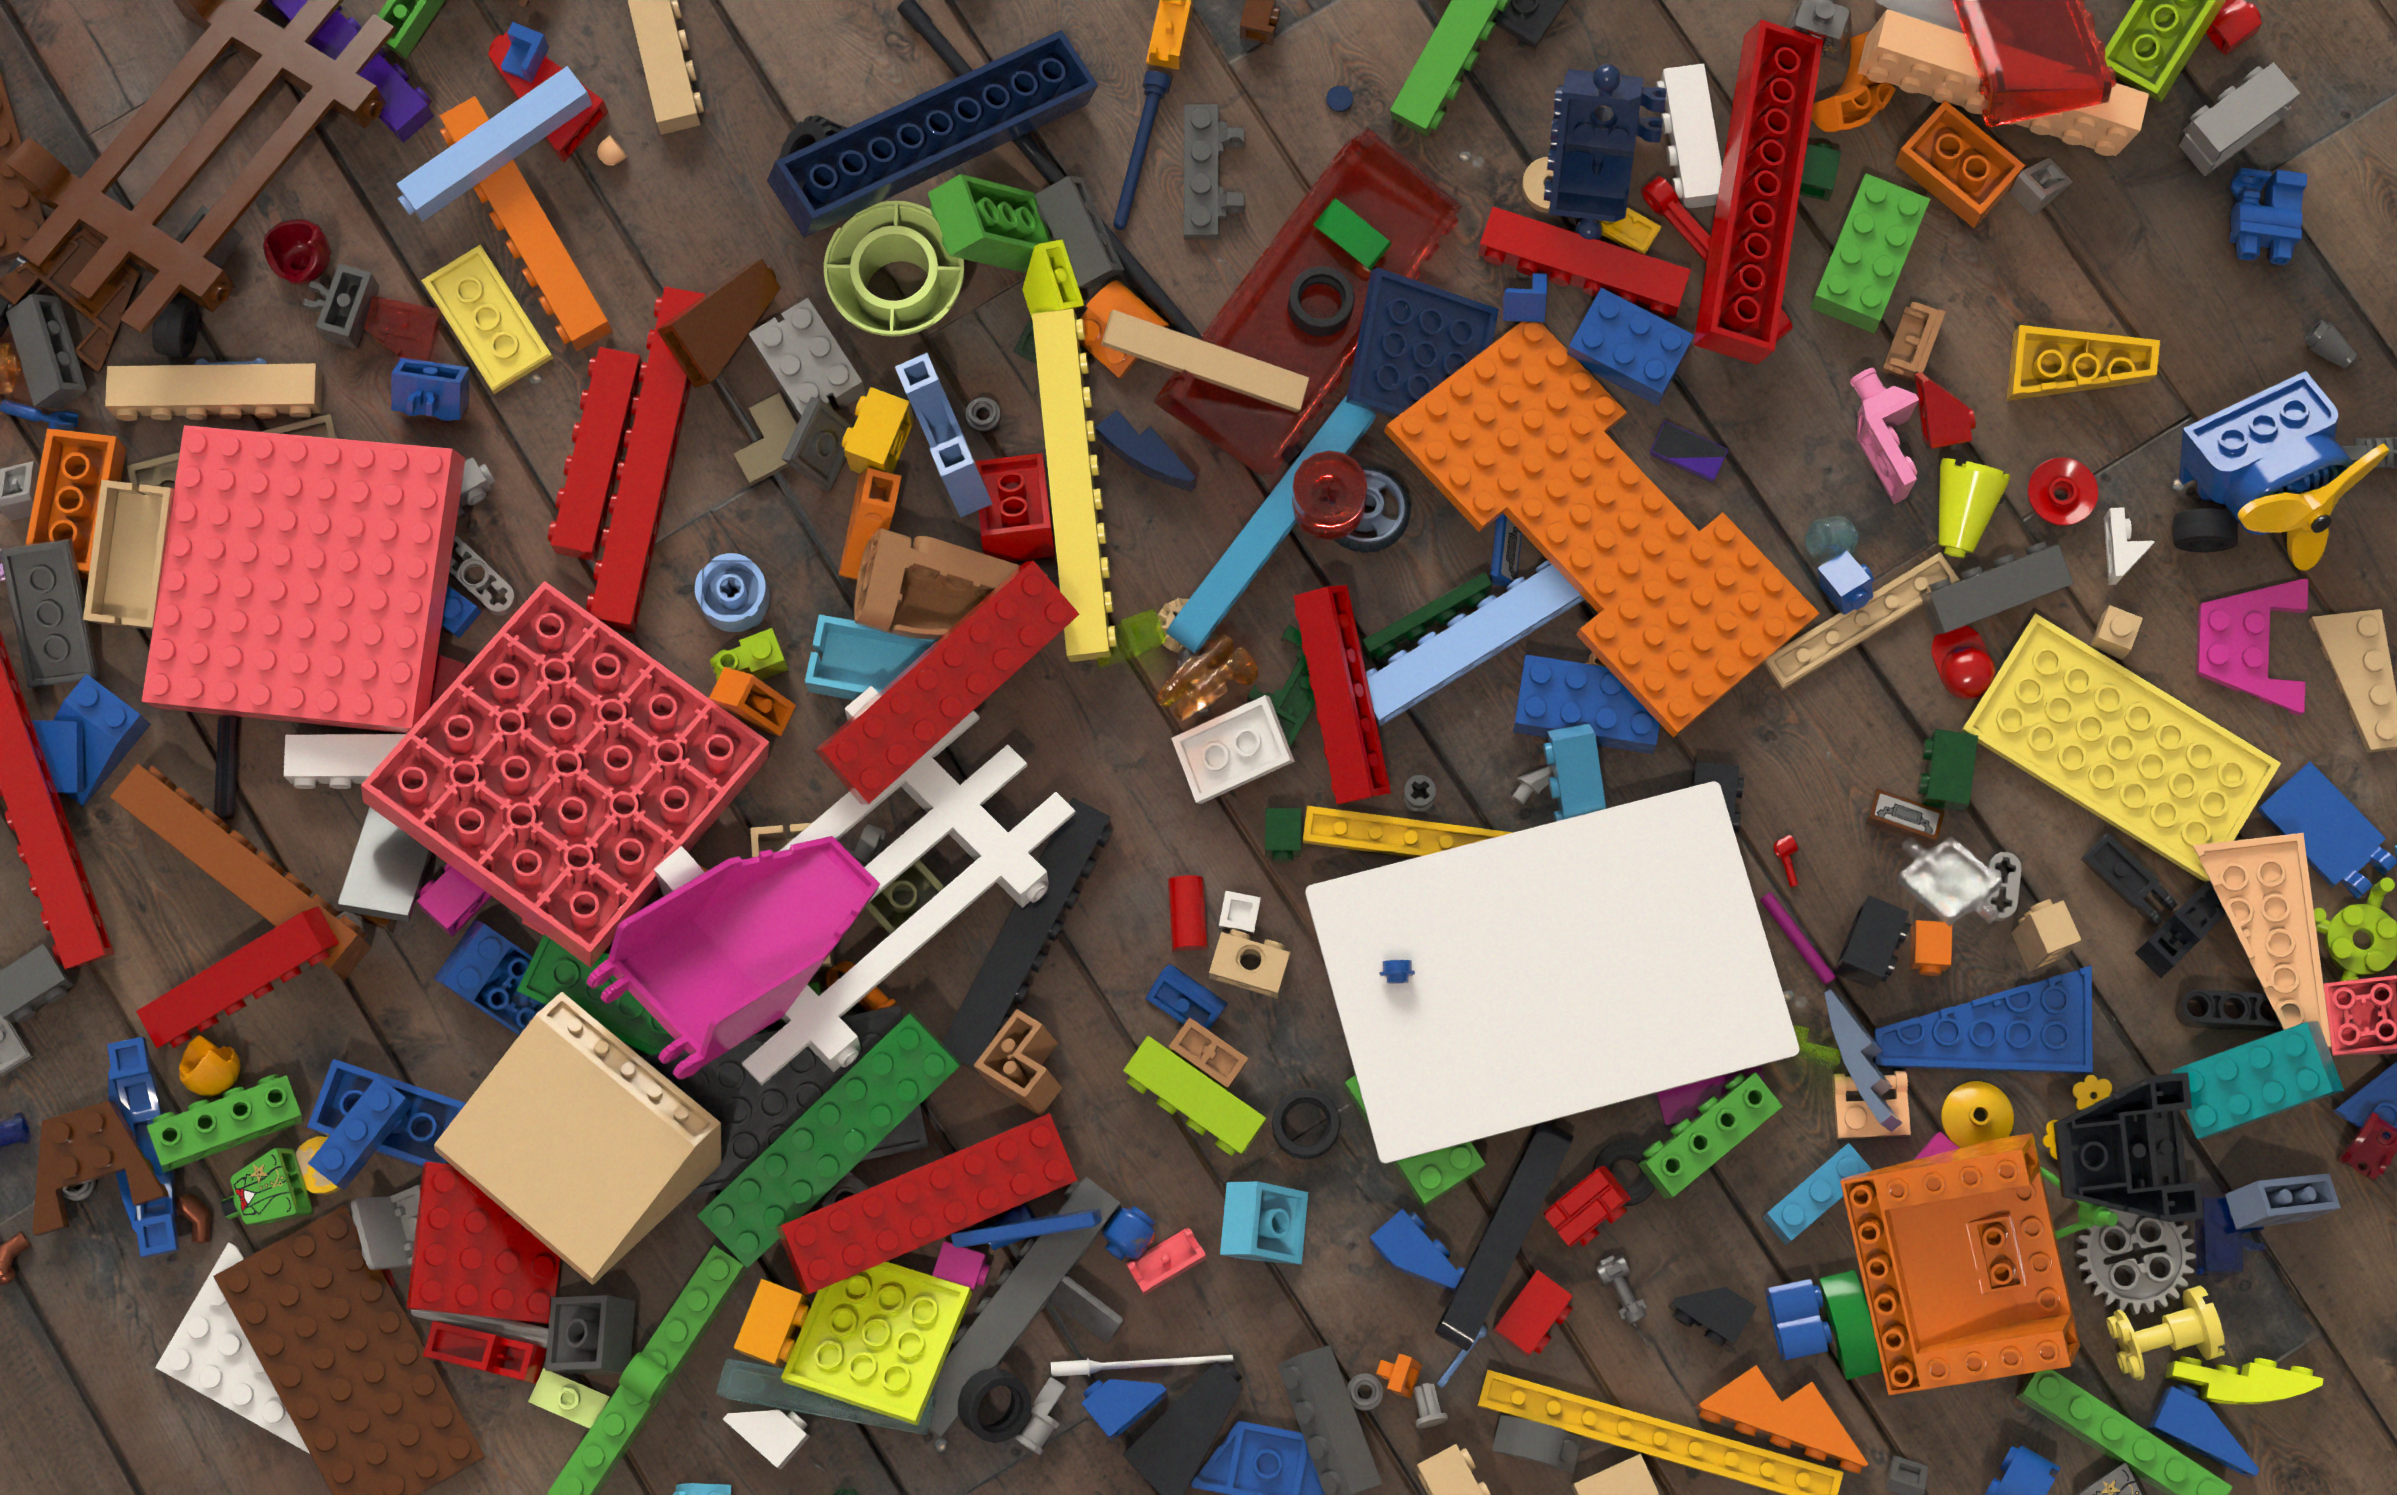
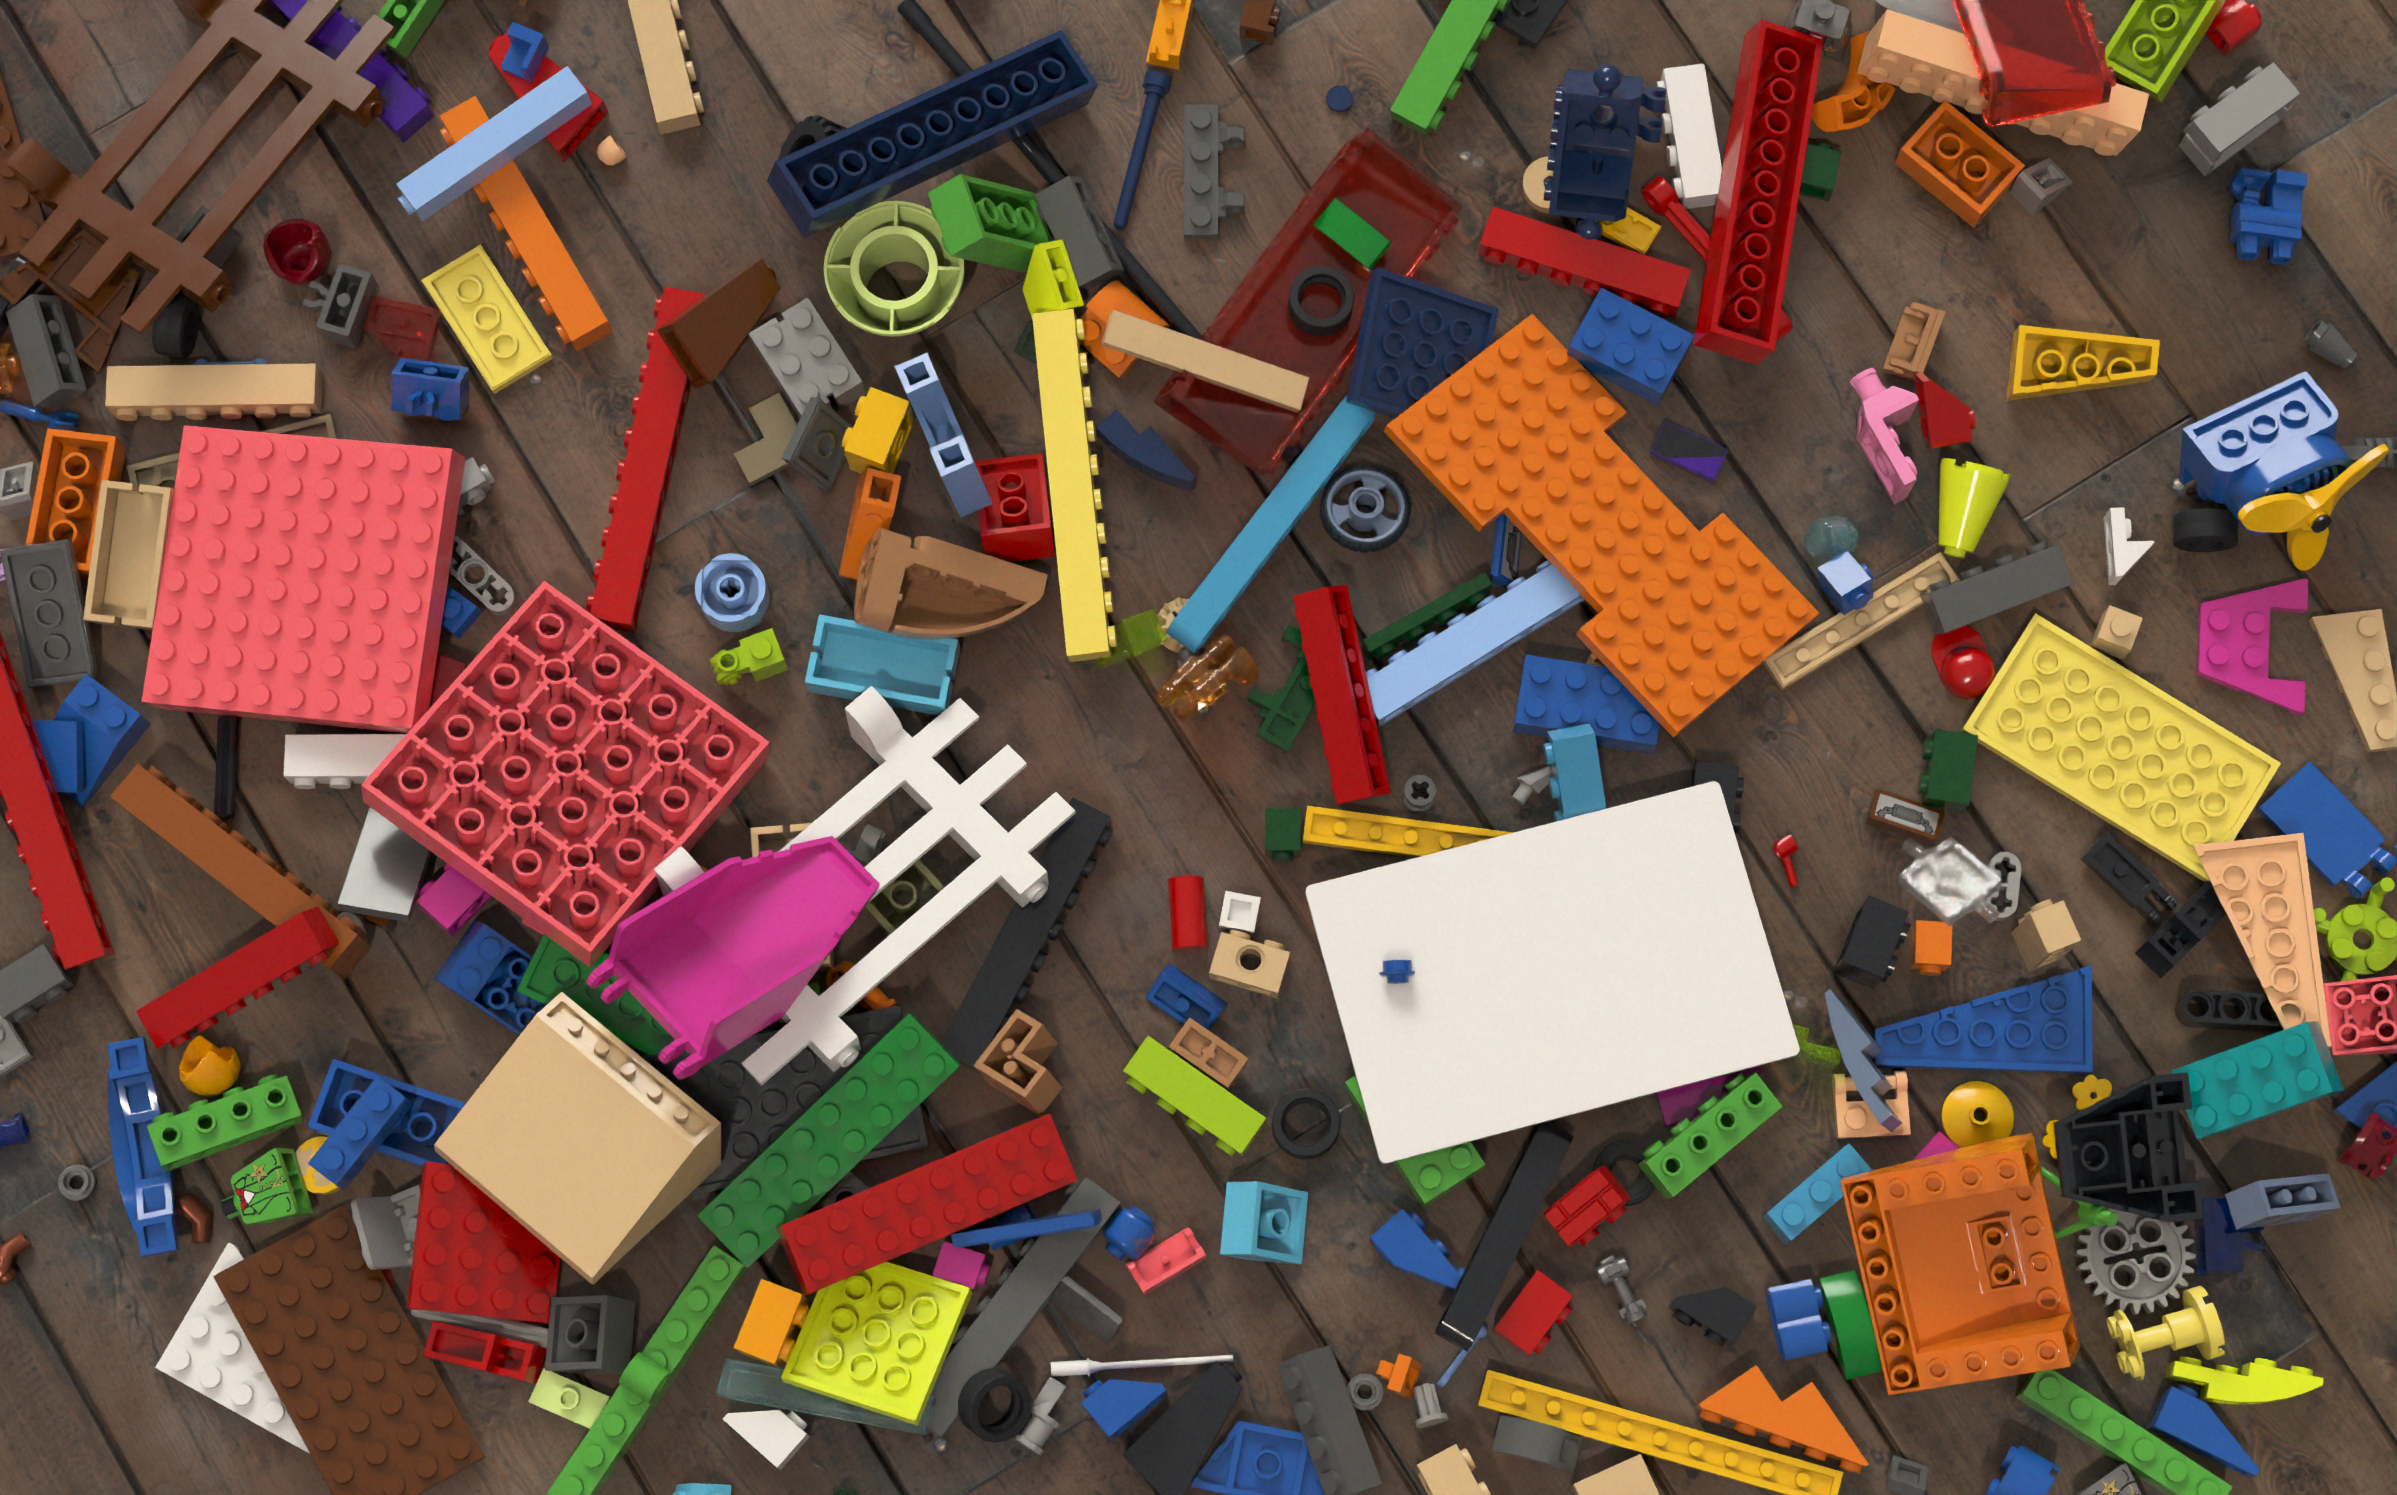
reddish brown wing [32,1101,169,1236] -> none
red brick [548,347,643,562] -> none
orange brick [709,667,796,737] -> none
red brick [814,560,1080,805] -> none
flat silver plate [965,397,1000,432] -> none
white plate [1171,695,1295,804] -> none
clear red wheel [1292,451,1367,540] -> none
blue panel [1503,273,1547,323] -> none
magenta bar [1760,892,1836,986] -> none
bright green brick [1810,173,1930,334] -> none
red dish [2027,457,2098,526] -> none

